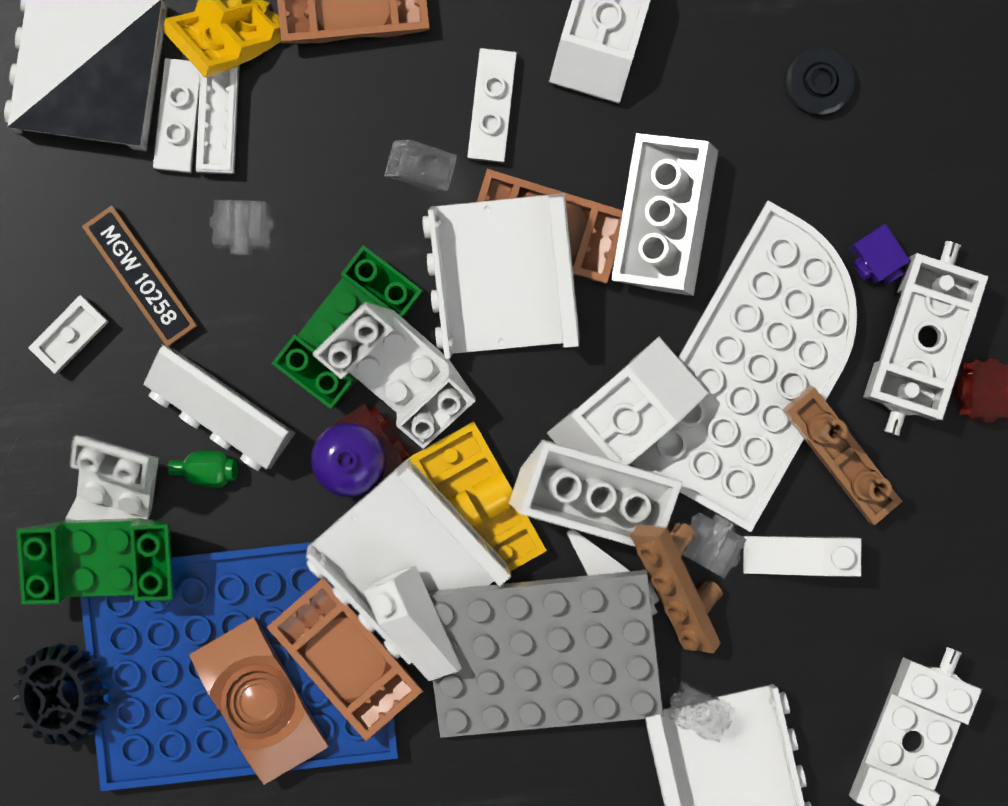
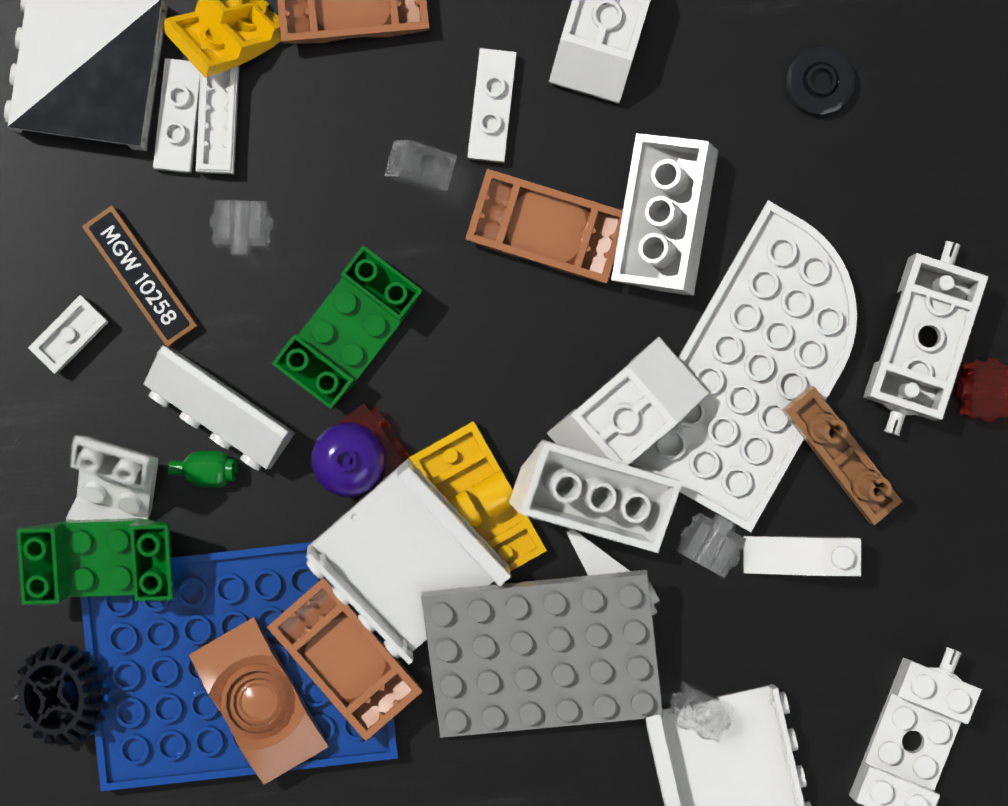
white slope [313,302,476,449] -> none
white slope [363,565,462,681] -> none
white panel [423,193,580,359] -> none
medium nougat plate [629,523,723,653] -> none
dark purple brick [849,224,910,285] -> none

